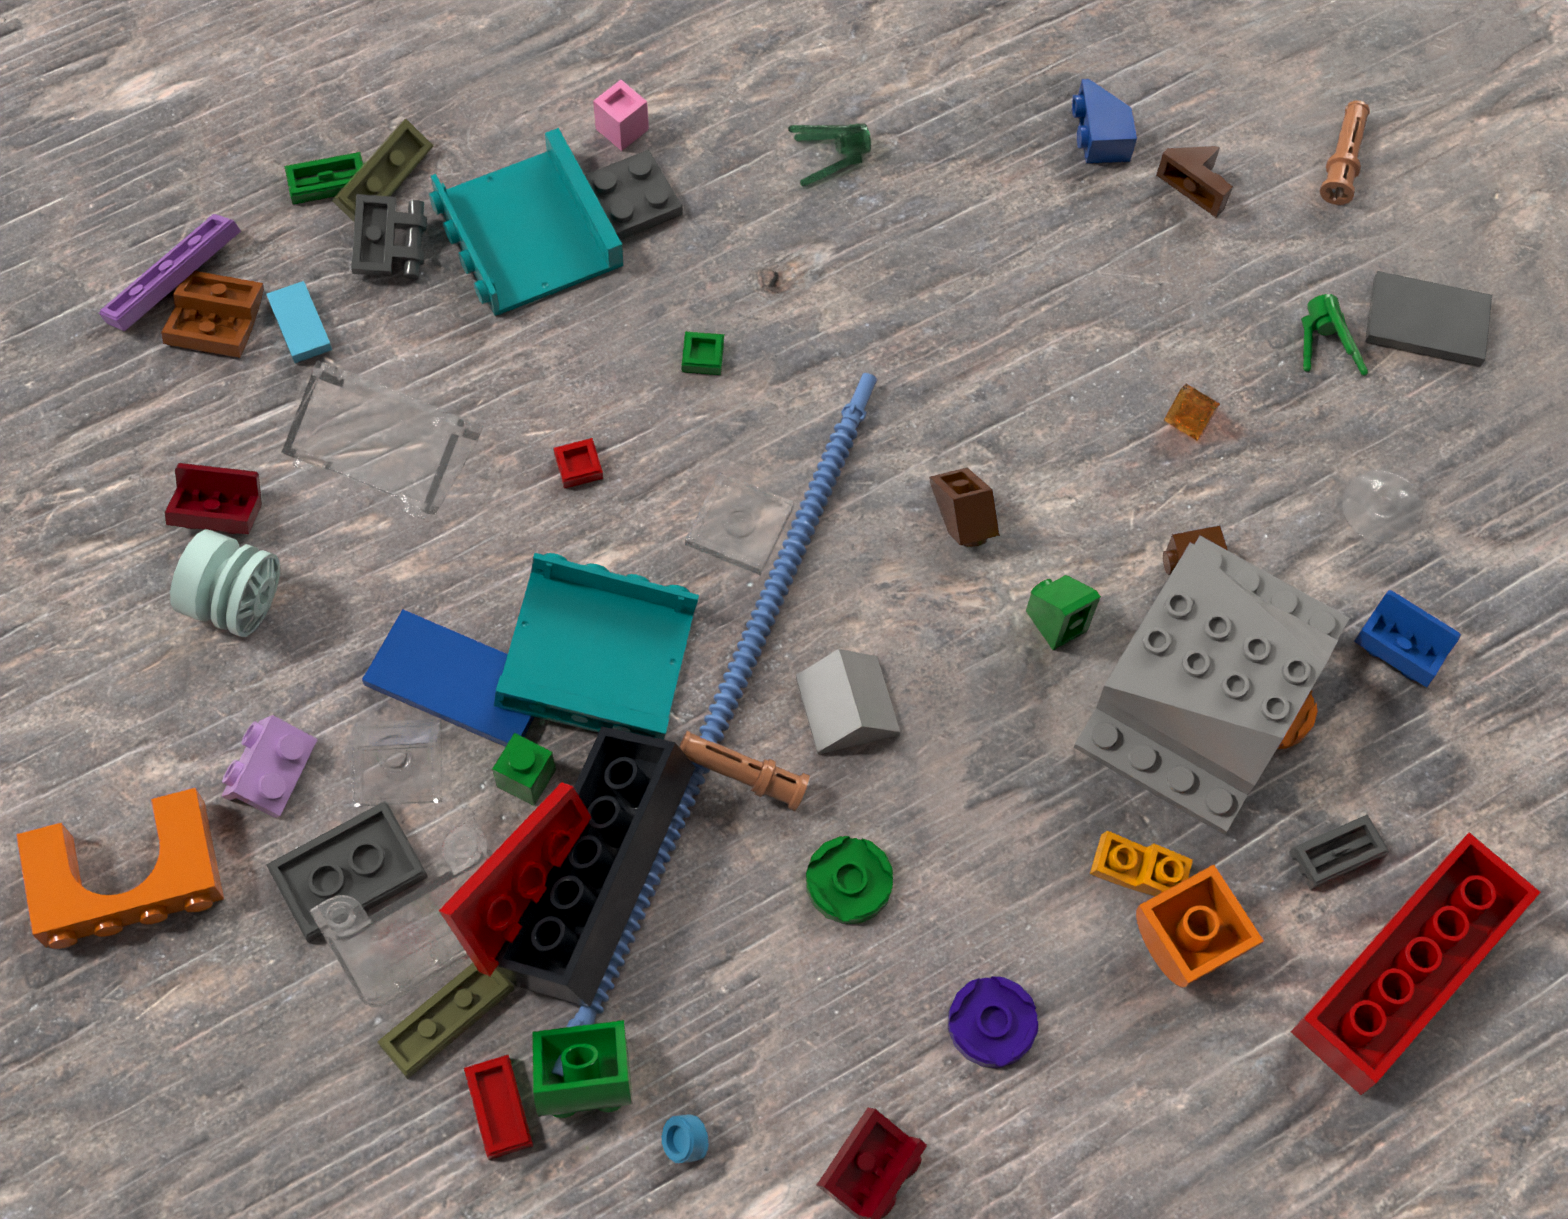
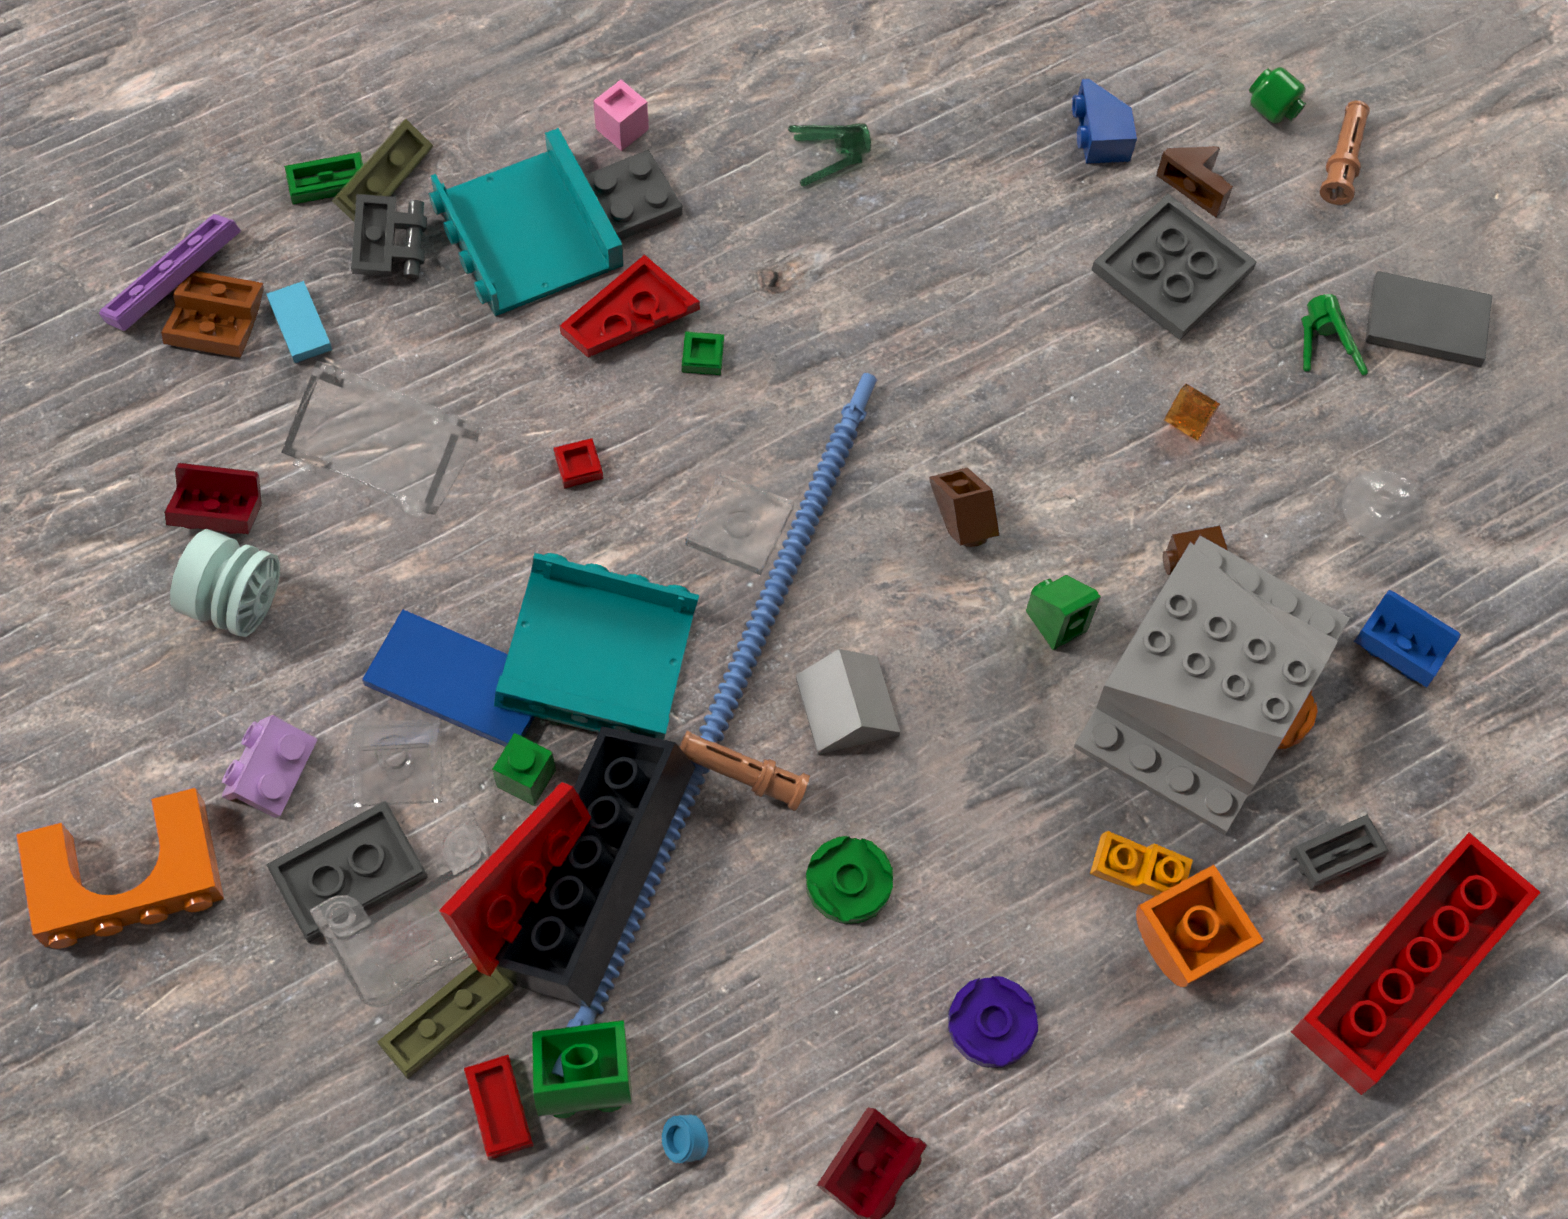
none -> red wing [559,255,700,358]
none -> dark grey plate [1091,193,1257,340]
none -> green head [1249,67,1306,124]

